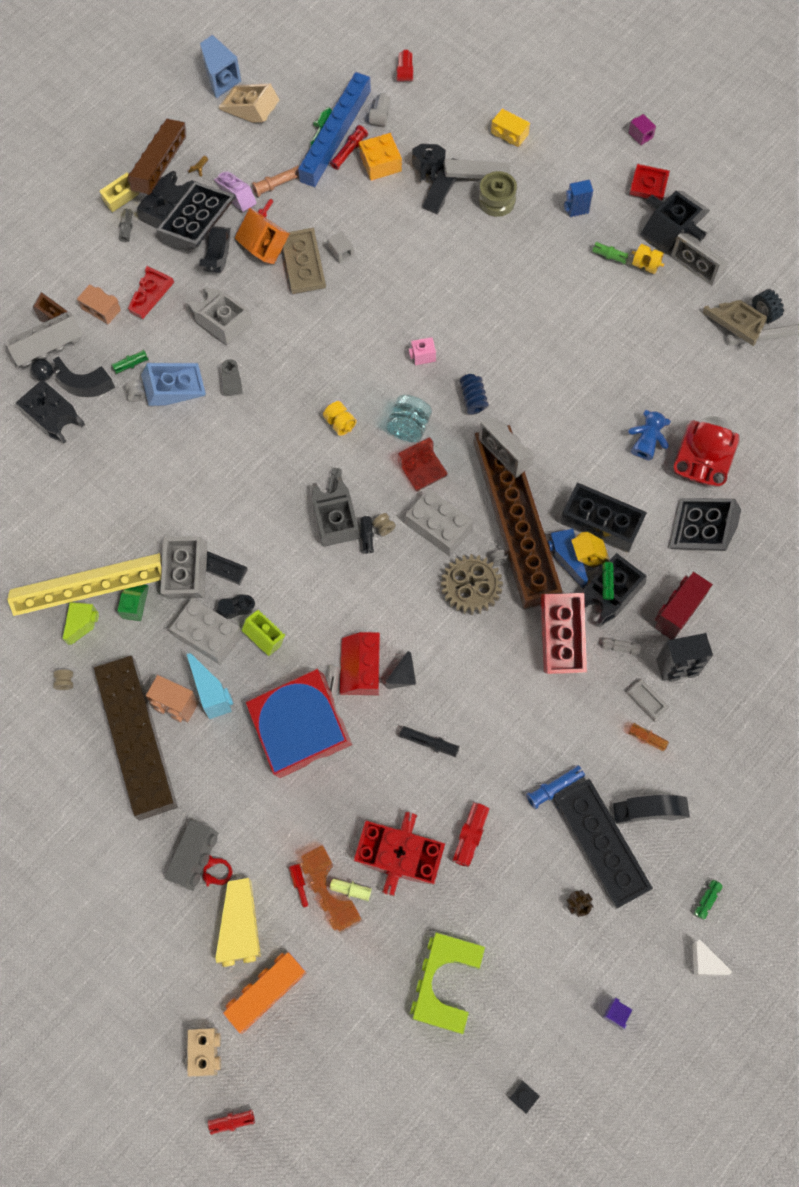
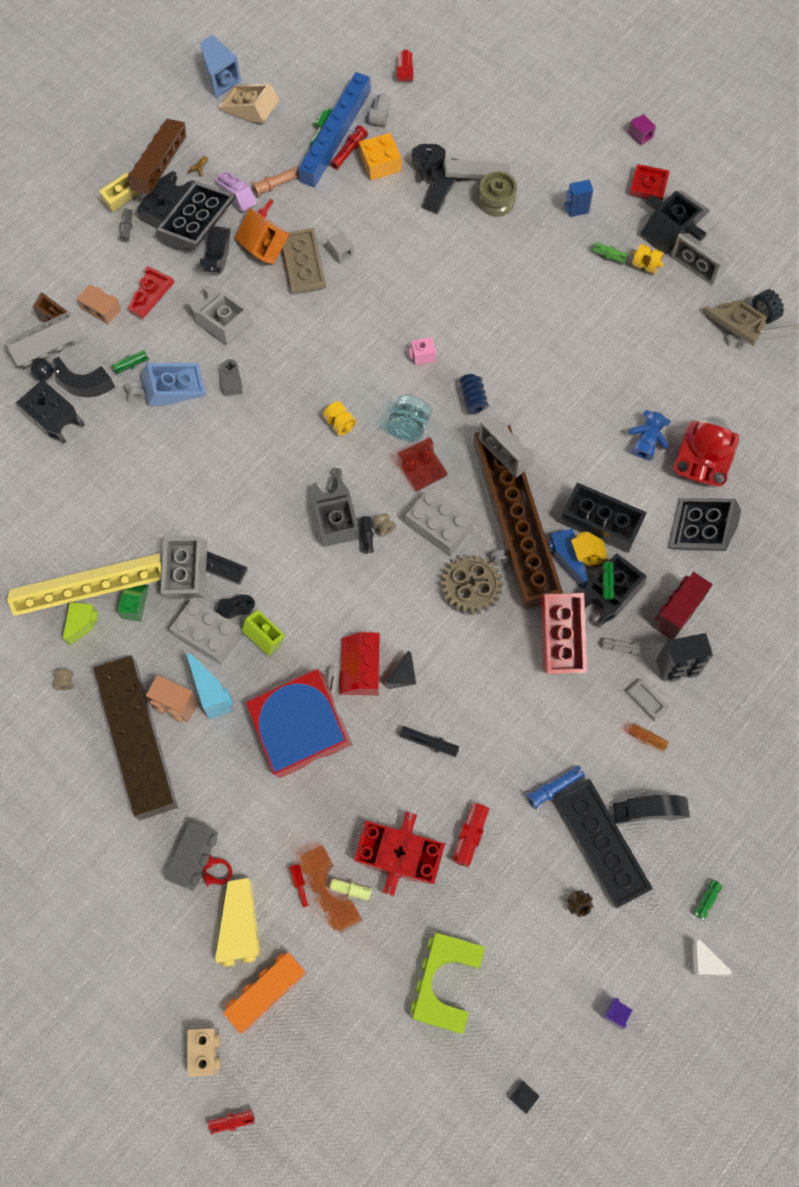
yellow brick [491,108,530,148] -> none

